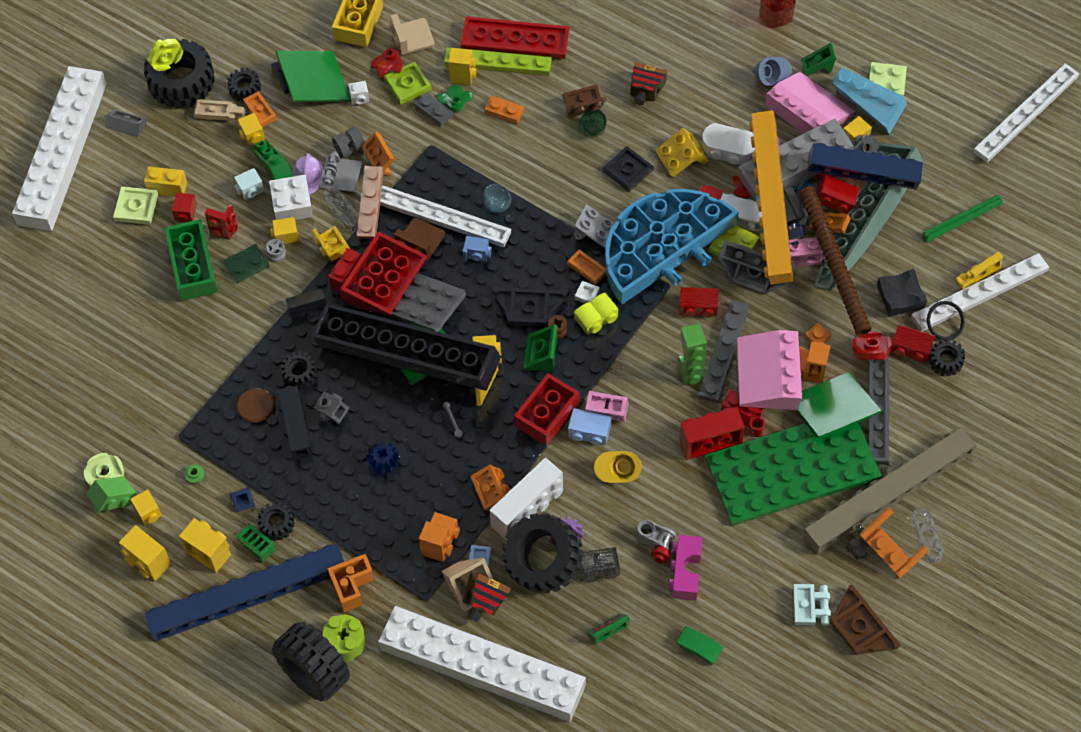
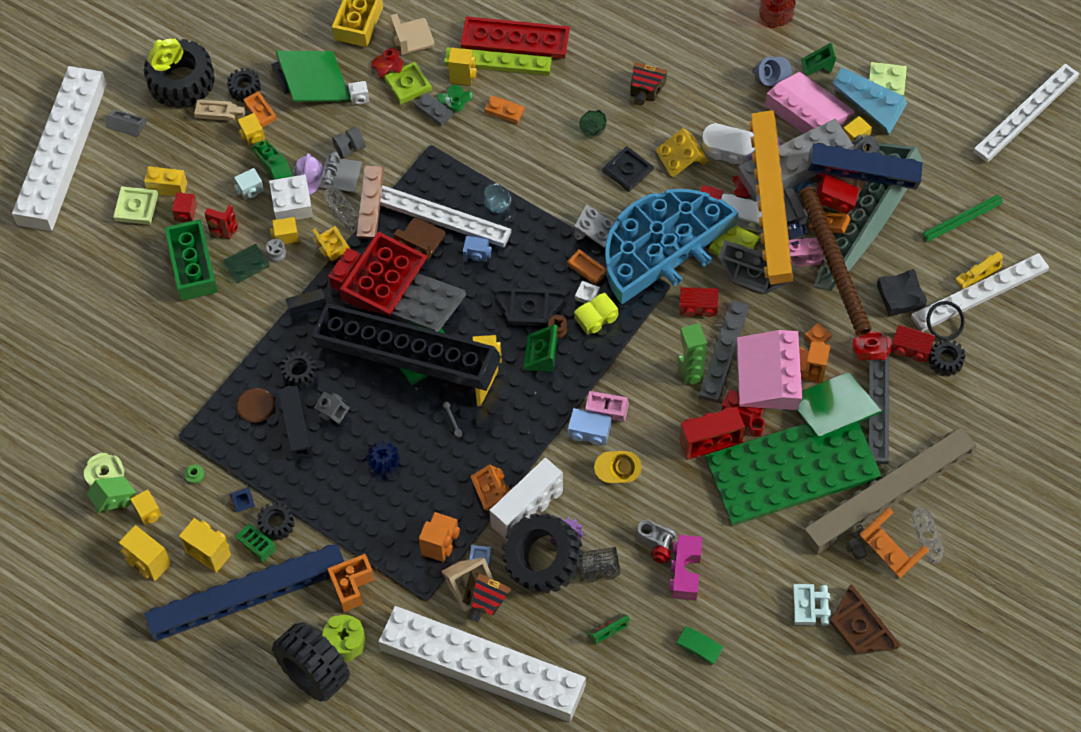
orange bracket [362,132,395,175] -> none
red brick [514,373,580,446] -> none
reddish brown bracket [562,84,606,116] -> none

